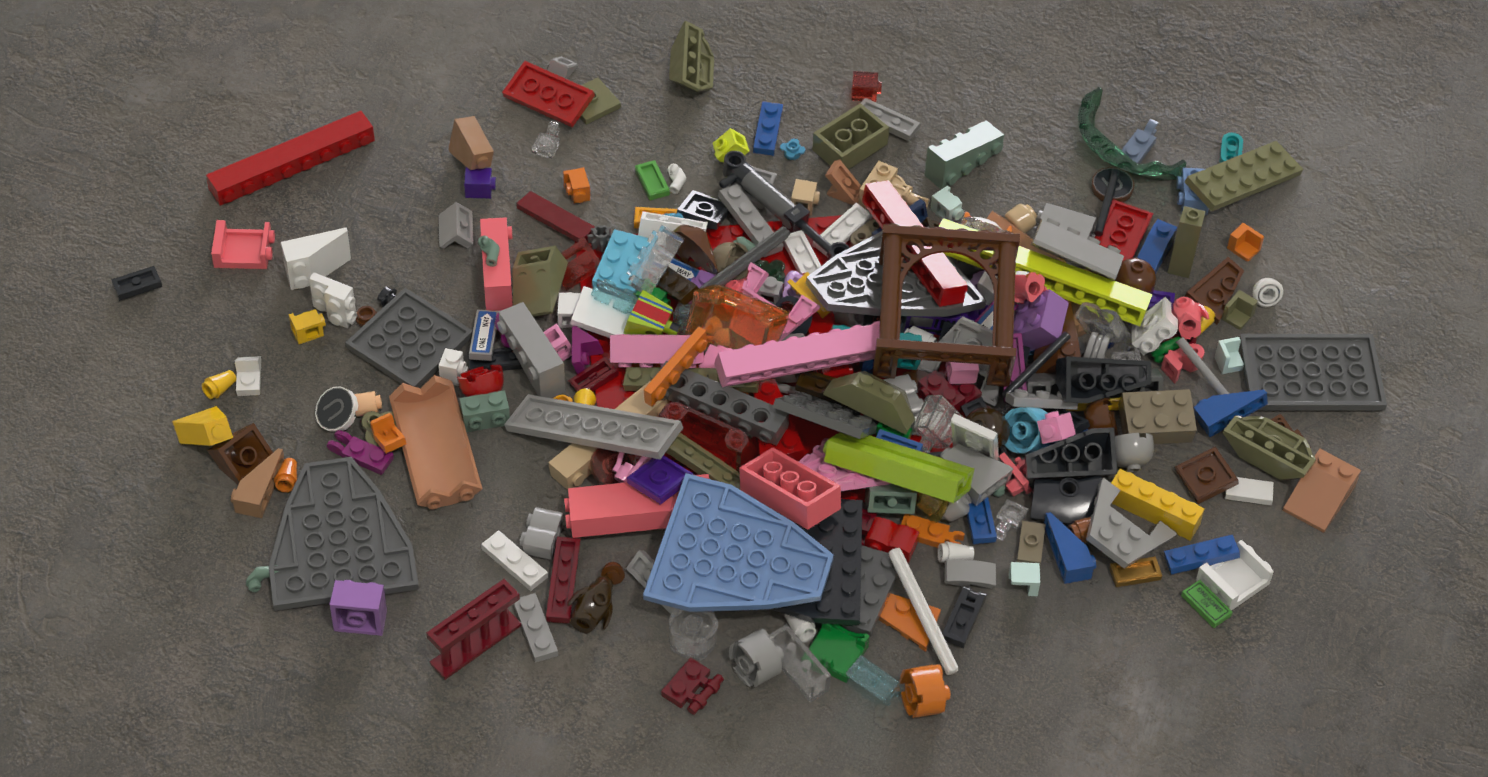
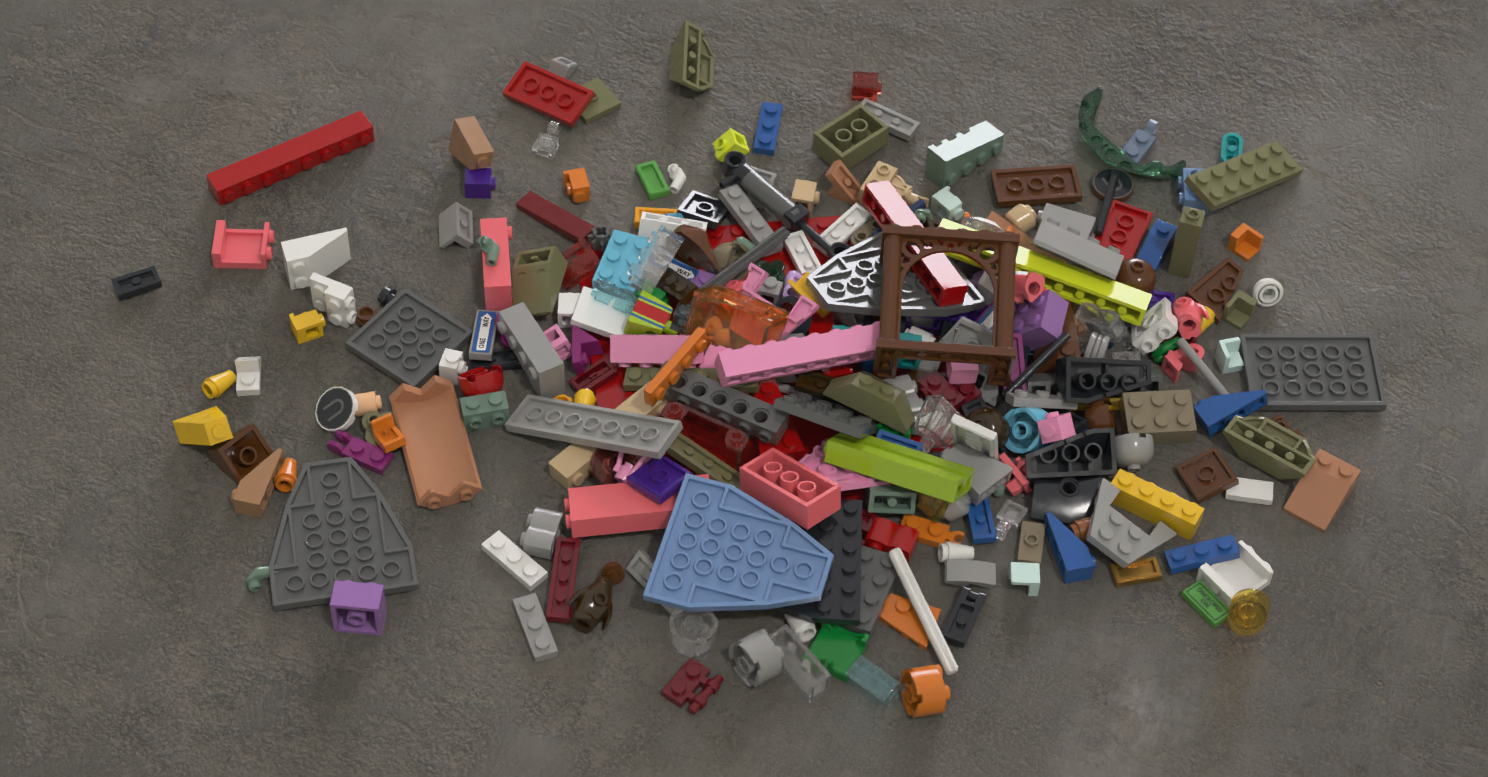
dark red fence [426,579,522,680] -> none
dark azure plate [780,139,805,160] -> none
none -> sand green arm [914,209,933,223]
none -> reddish brown plate [990,164,1083,208]
none -> clear yellow piece [1228,589,1270,635]

